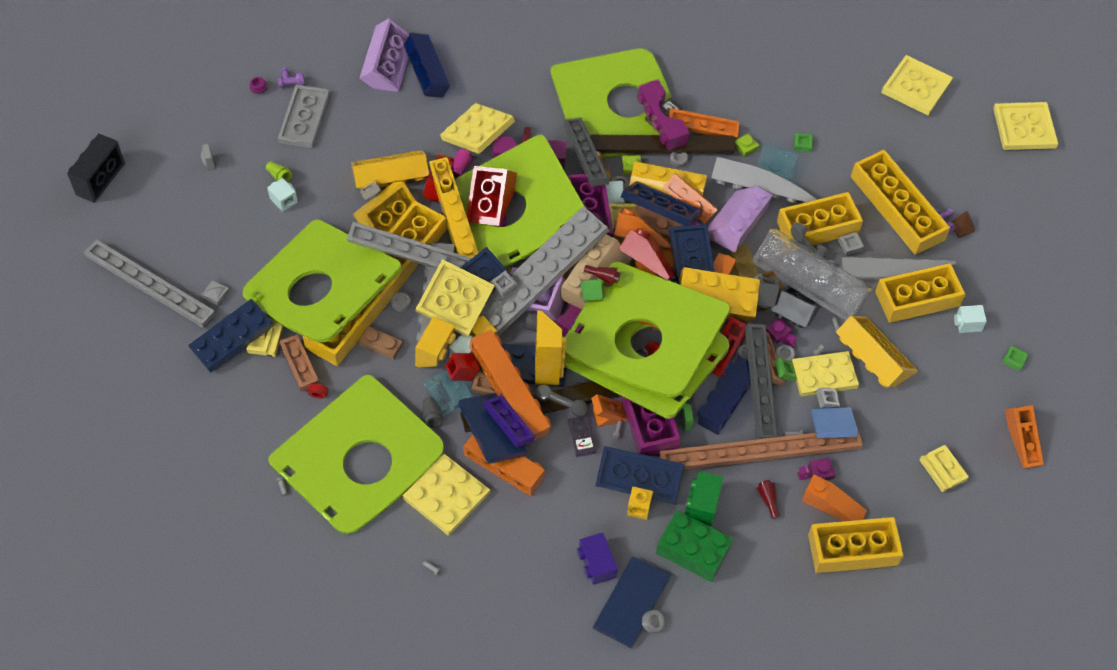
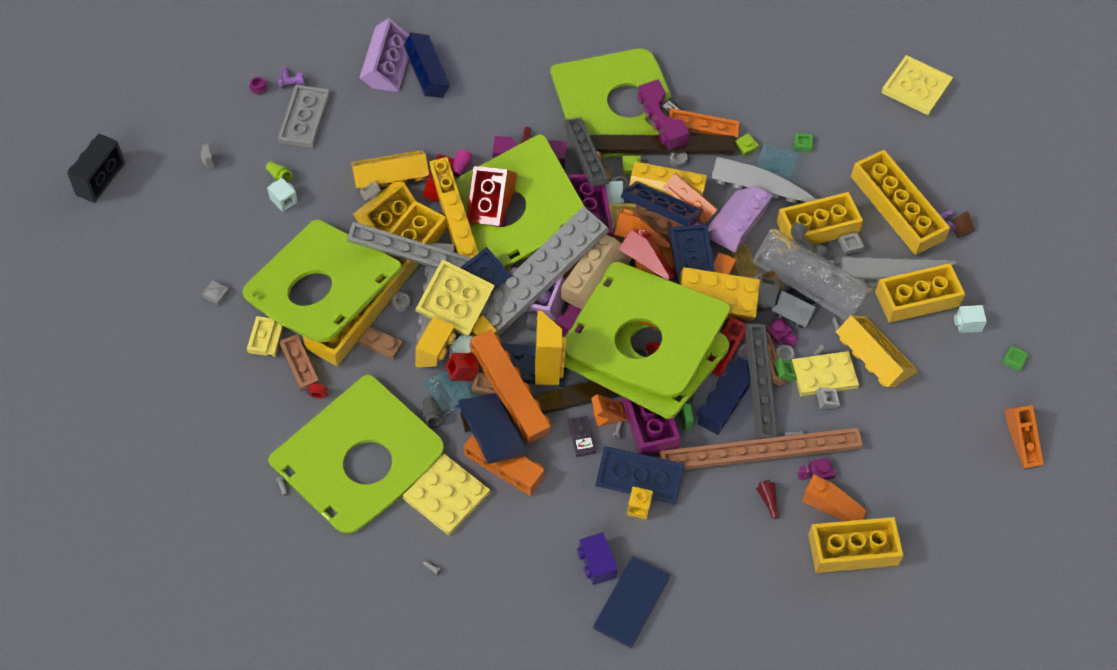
light grey plate [84,239,216,328] -> none
dark blue plate [188,298,274,373] -> none
light yellow plate [440,103,515,154] -> none
dark purple plate [484,395,535,448] -> none
light grey tile [490,271,518,298] -> none
dark grey bar [535,385,588,418] -> none
bright green tile [581,279,603,301] -> none
dark red cone [584,265,621,286] -> none
light grey tile [642,610,664,632] -> none
green brick [656,510,733,582] -> none
green brick [685,471,723,527] -> none
medium blue tile [811,407,858,438] -> none
light yellow plate [920,445,968,493] -> none
light yellow plate [993,102,1058,150] -> none

